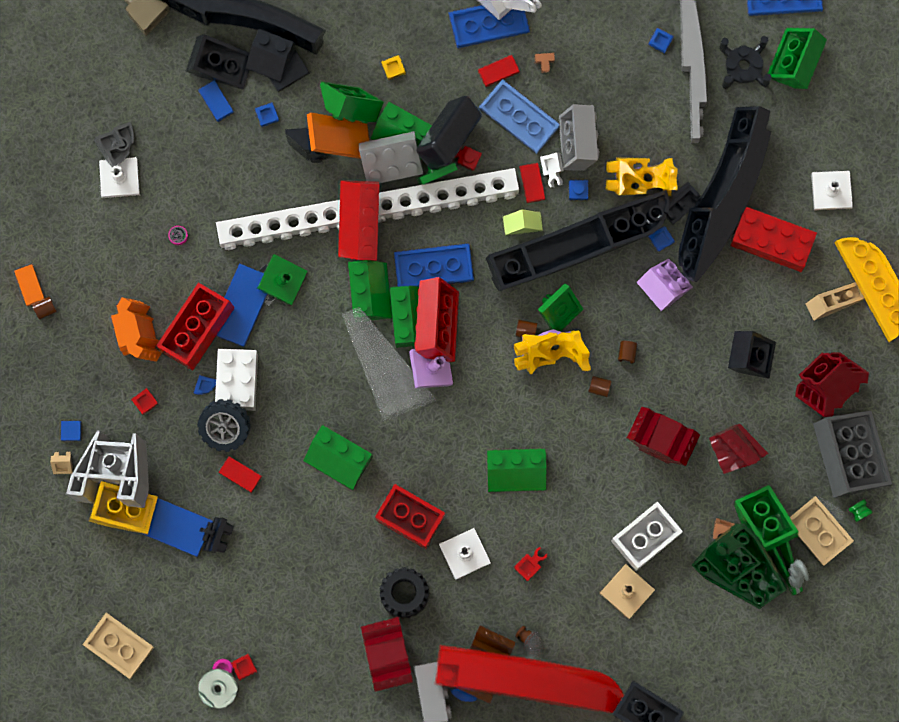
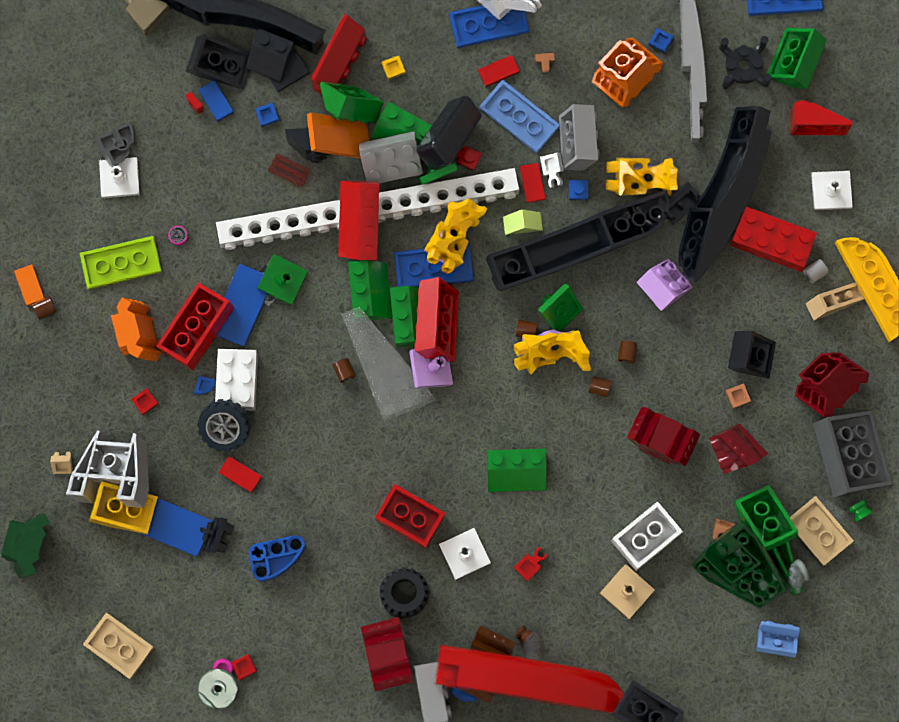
blue tile [61,421,81,441] -> none
green slope [303,425,373,490] -> none
blue tile [649,226,675,252] -> none
none -> dark green slope [1,513,50,578]
none -> lime tile [80,236,162,290]
none -> red tile [186,92,204,114]
none -> blue beam [249,535,306,582]
none -> clear red tile [268,154,310,187]
none -> red slope [311,14,367,94]
none -> reddish brown beam [333,358,356,383]
none -> yellow hips [424,198,487,274]
none -> orange slope [592,37,663,107]
none -> nougat plate [725,383,751,409]
none -> medium blue bracket [756,621,800,658]
none -> red slope [790,100,852,135]
none -> light grey beam [803,259,829,284]

